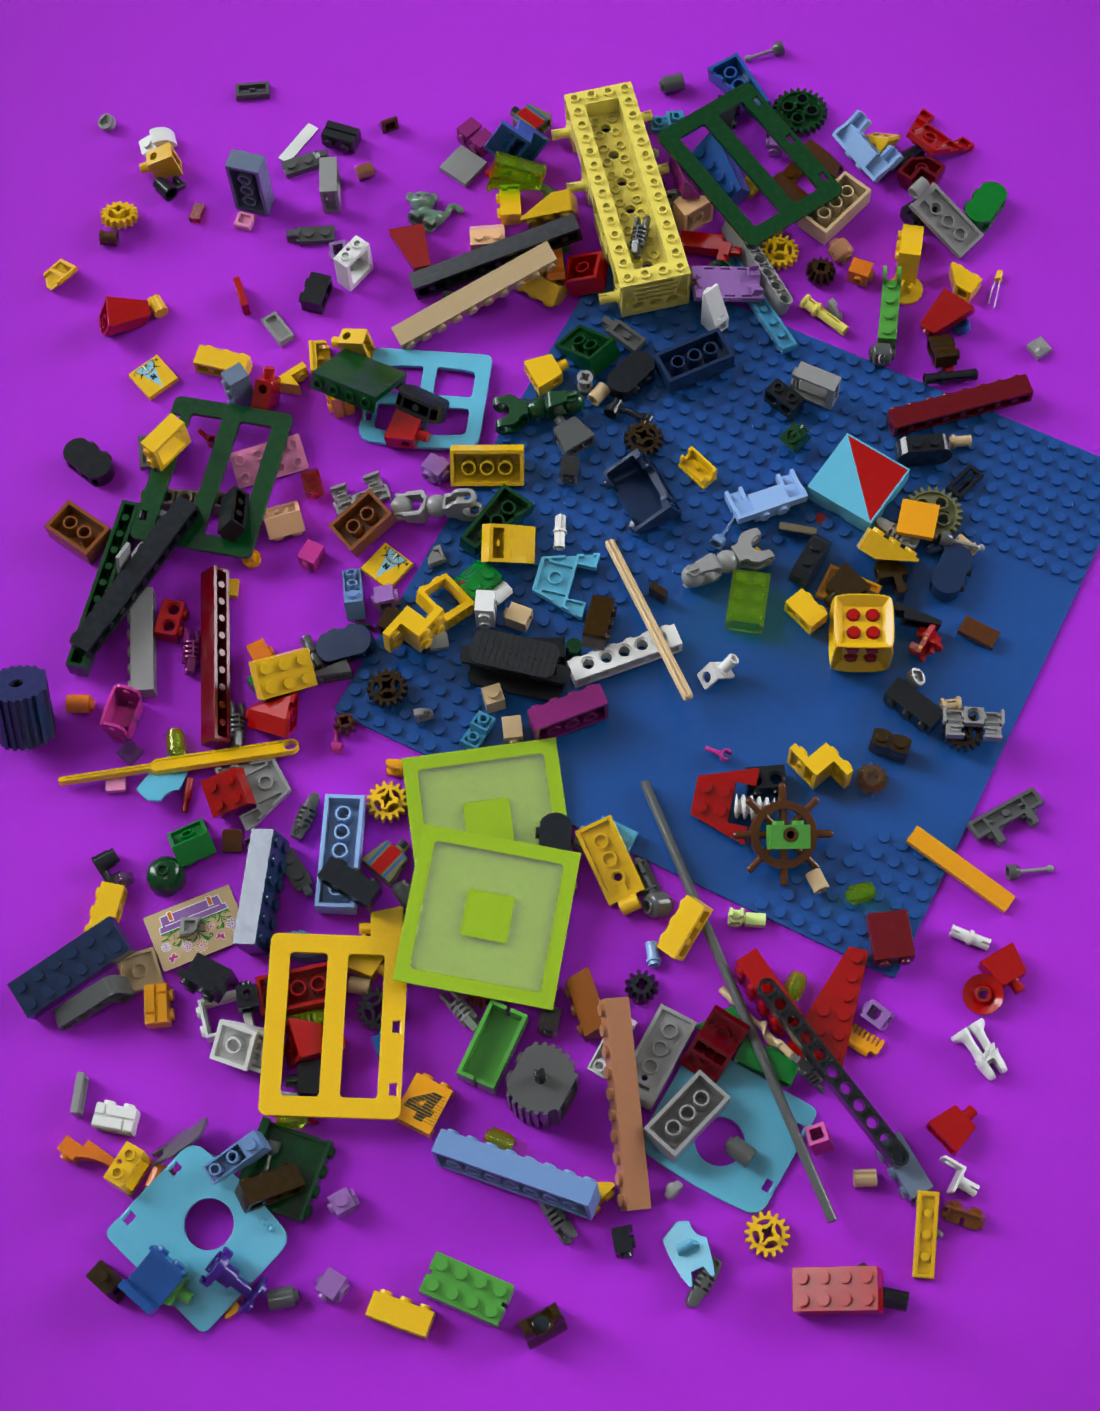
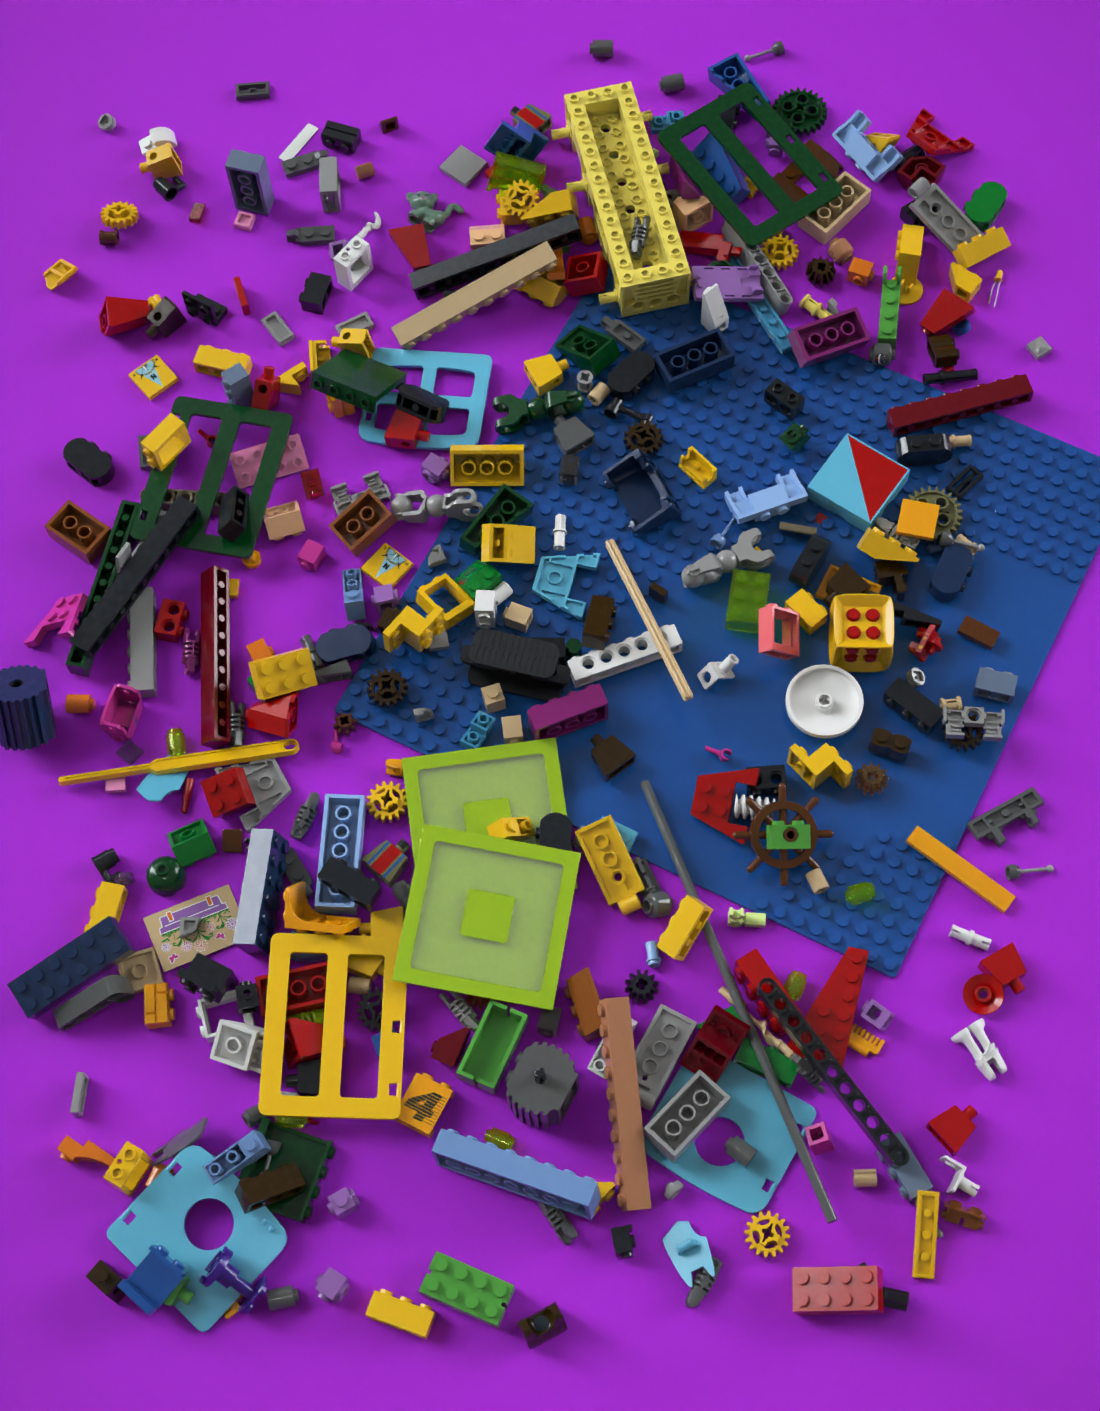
white brick [91,1100,141,1137] -> none
magenta piece [457,116,492,158] -> none
light grey window [790,361,842,410] -> none
dark red brick [865,909,916,968] -> none
none -> dark pink wing [24,593,88,648]
none -> torso [145,296,187,339]
none -> black bracket [182,291,228,327]
none -> dark grey cone [241,1104,266,1129]
none -> light orange bracket [283,881,360,937]
none -> light grey tile [335,311,375,336]
none -> white piece [357,211,381,239]
none -> dark red slope [431,1027,473,1067]
none -> yellow slope [487,817,535,841]
none -> yellow gear [502,179,540,218]
none -> orange brick [577,216,598,245]
none -> dark grey brick [590,40,613,57]
none -> dark brown torso [590,733,636,783]
none -> coral window [758,603,799,660]
none -> white dish [785,664,864,739]
none -> magenta brick [787,307,871,369]
none -> yellow brick [952,226,1011,269]
none -> sand blue brick [973,667,1018,704]

